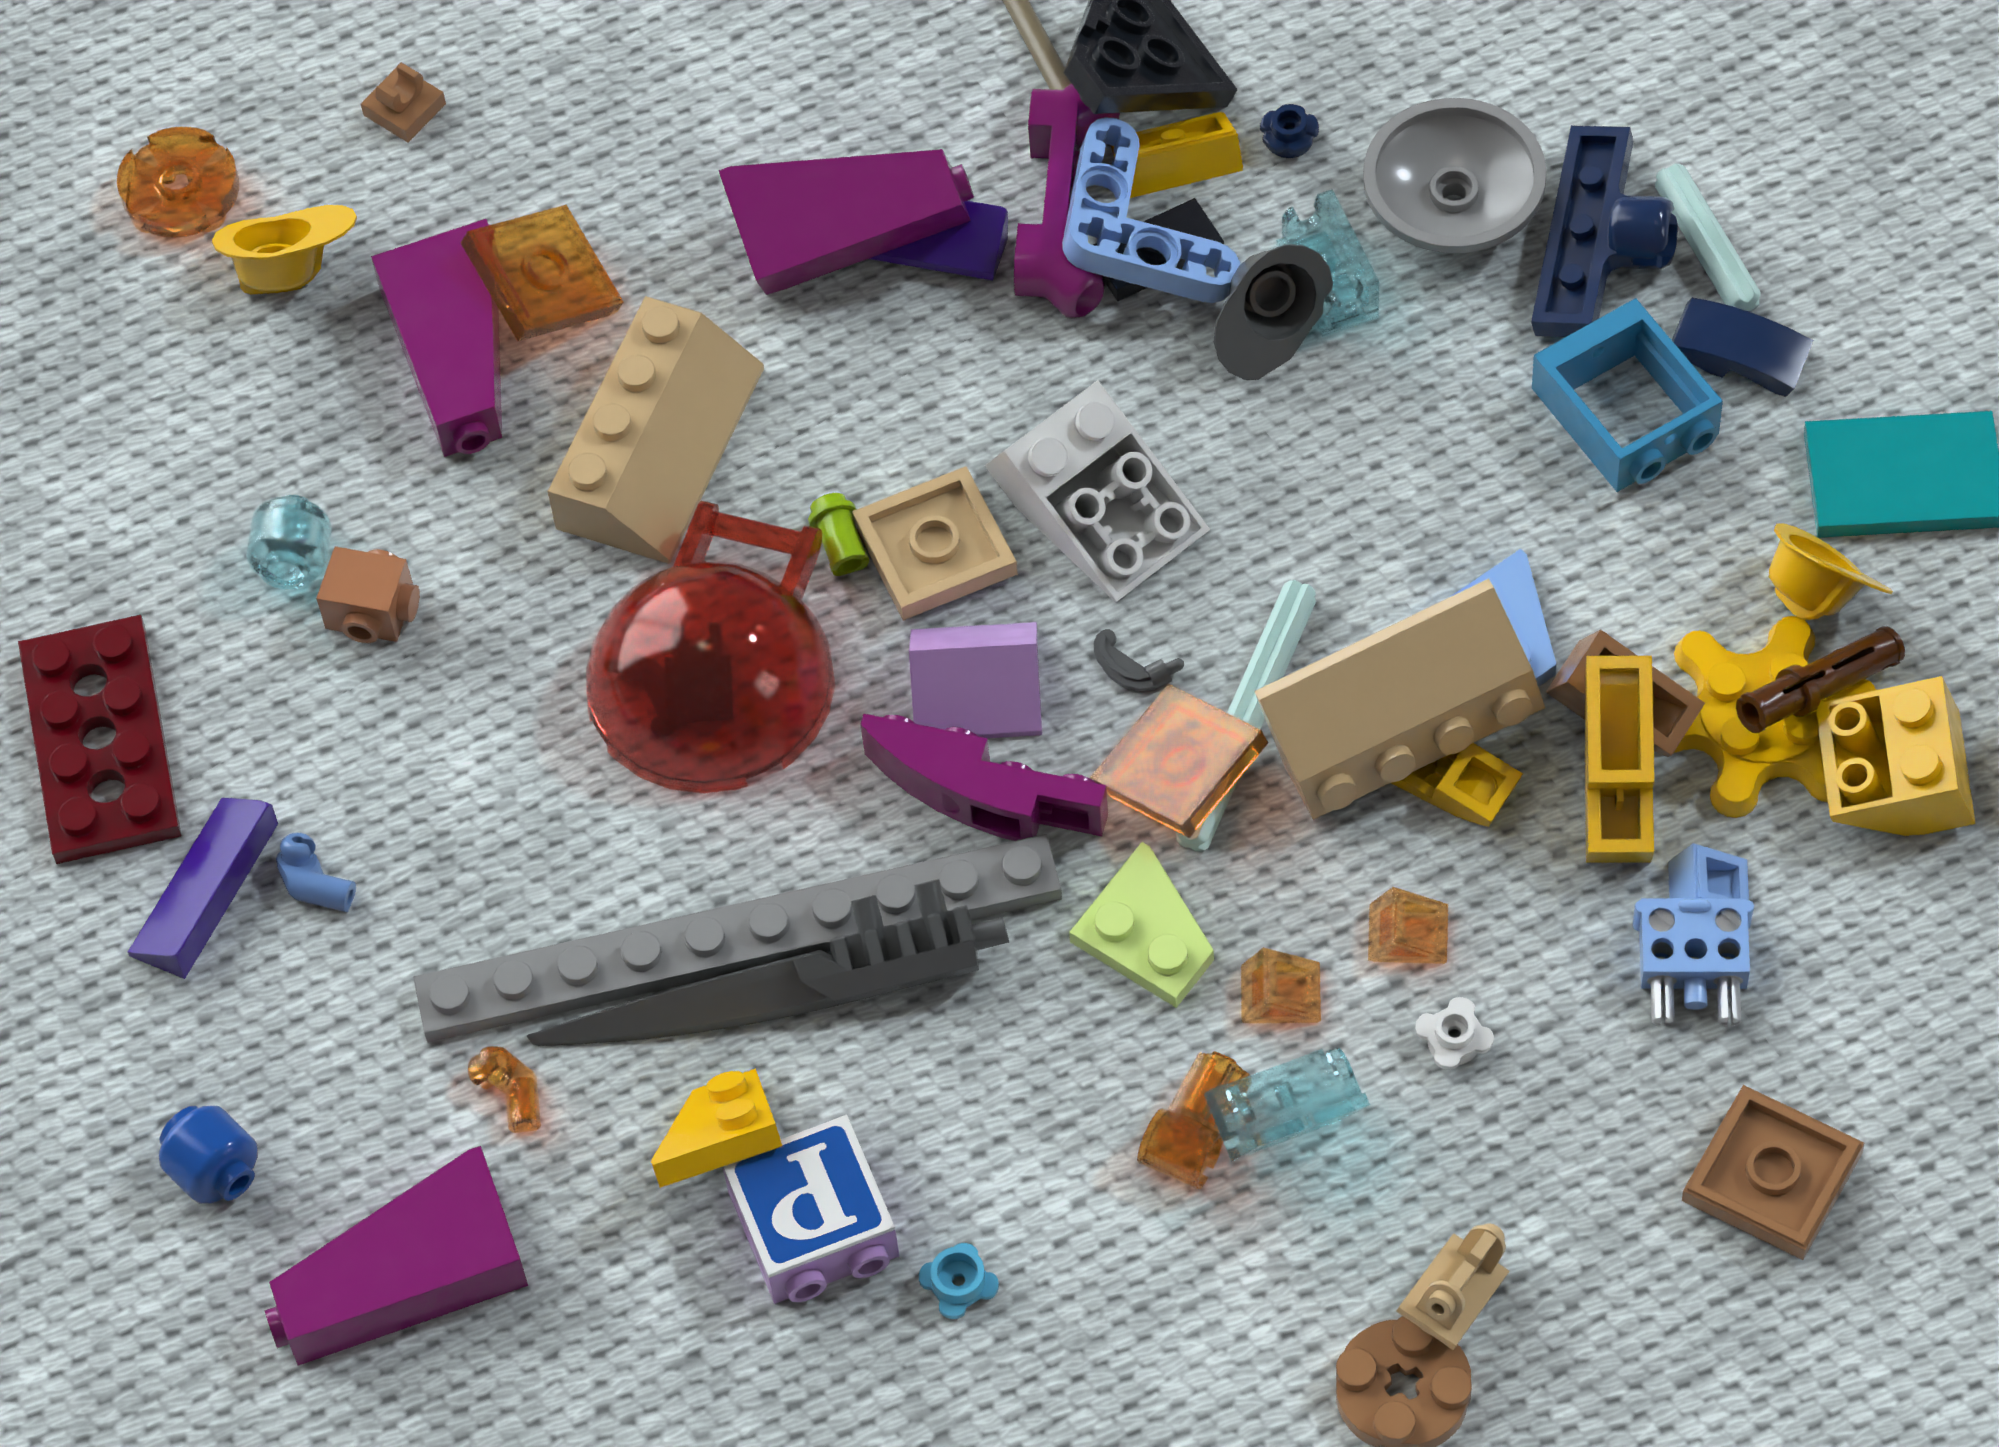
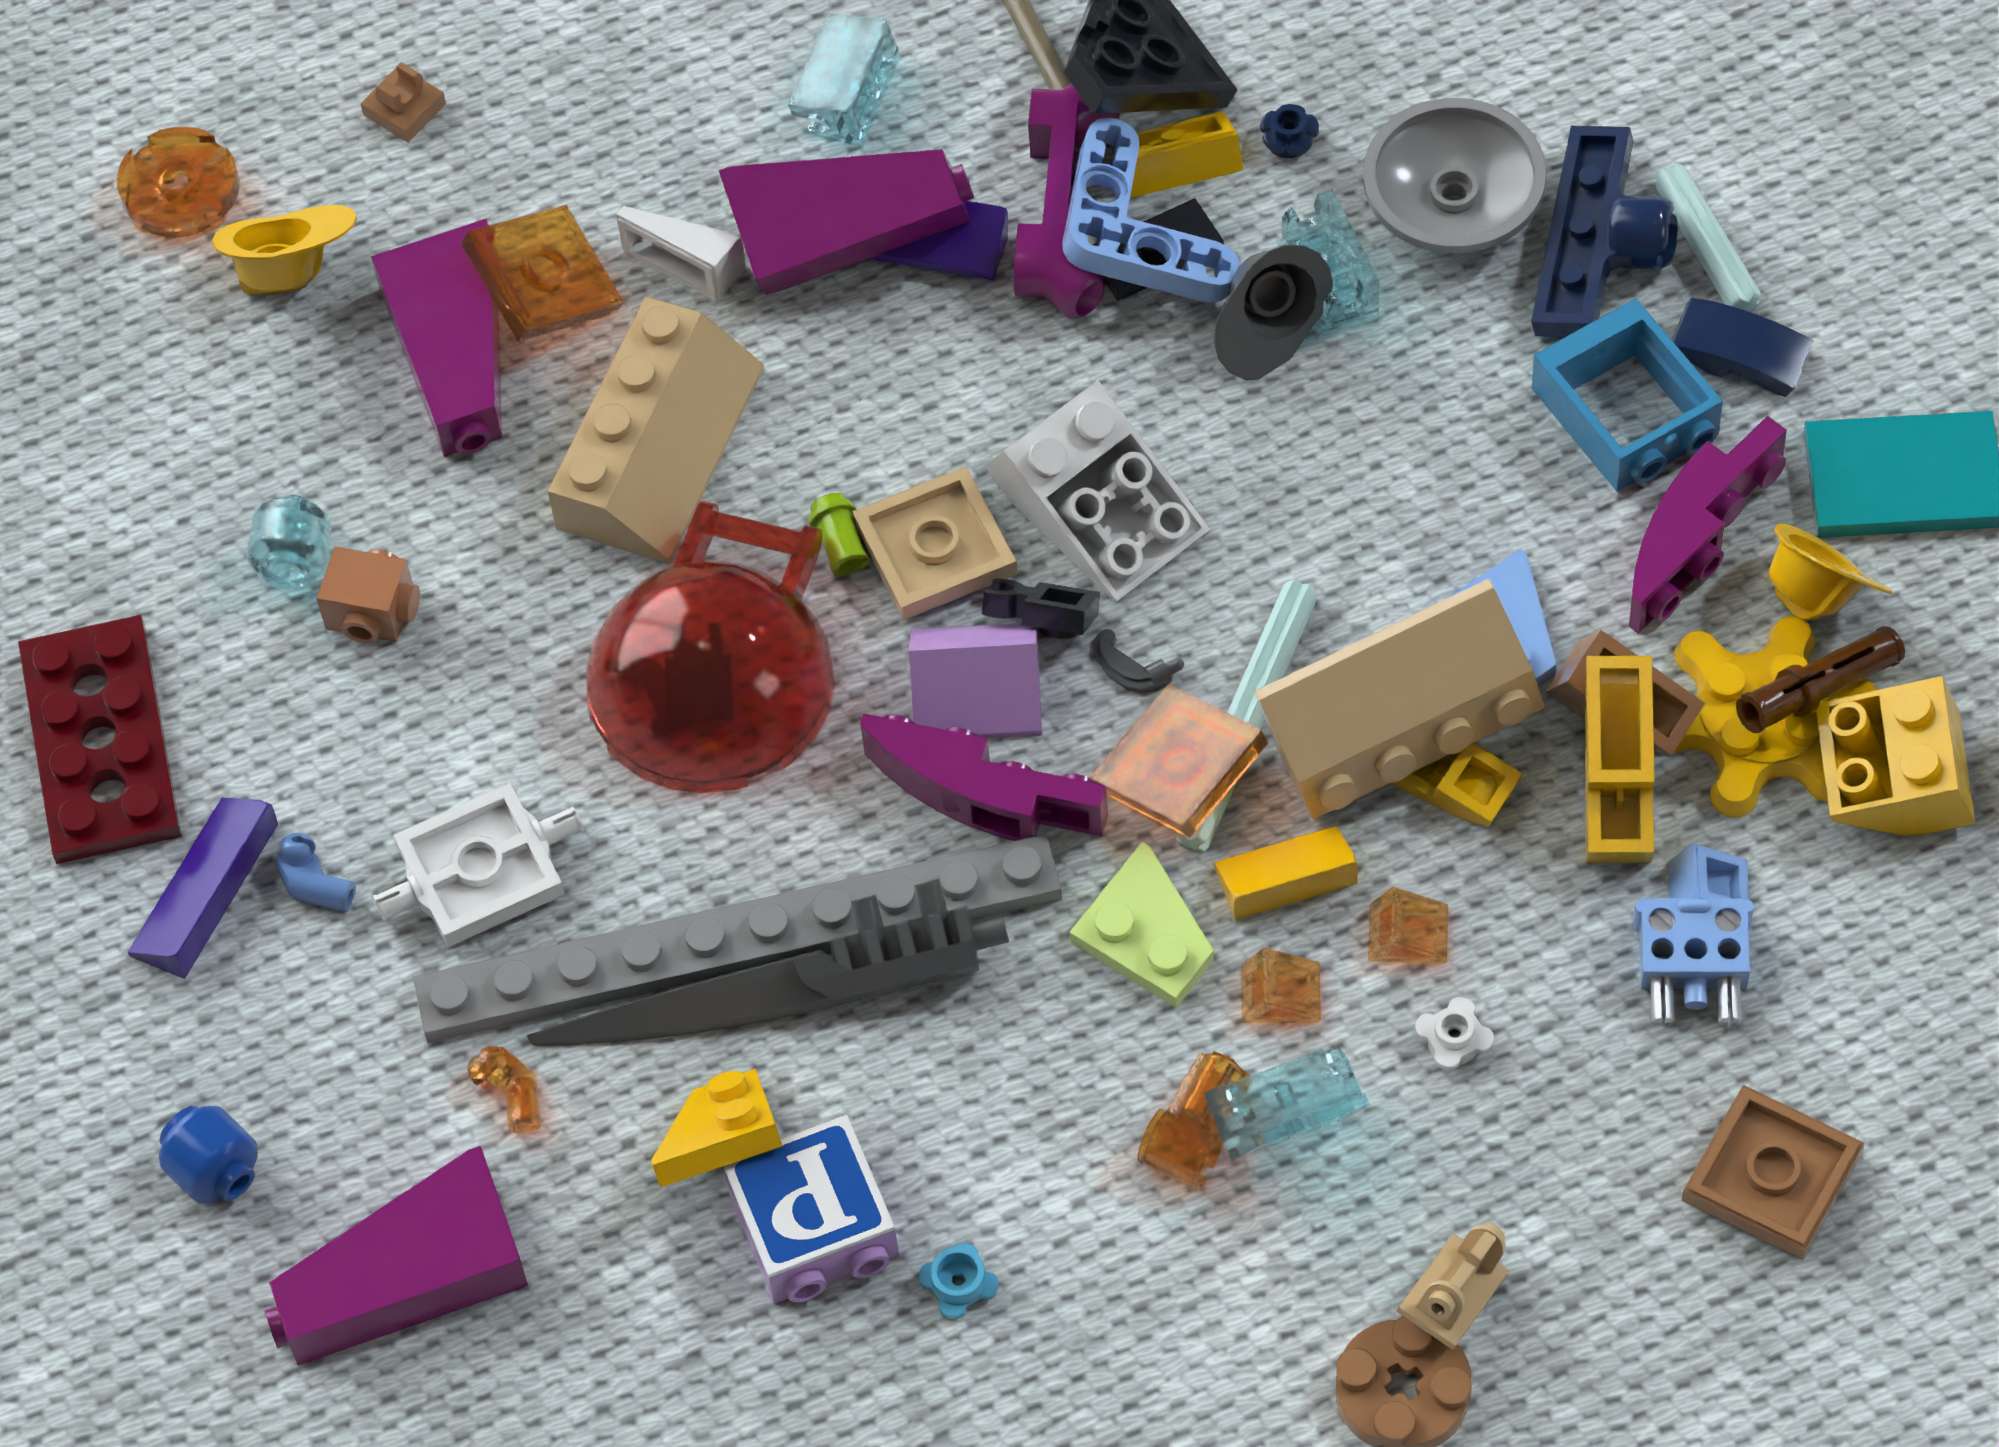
none -> white plate [372,783,584,948]
none -> white slope [616,206,746,301]
none -> clear light blue hinge [788,13,901,148]
none -> black plate [982,578,1100,639]
none -> yellow slope [1214,826,1358,920]
none -> magenta slope [1629,416,1787,634]

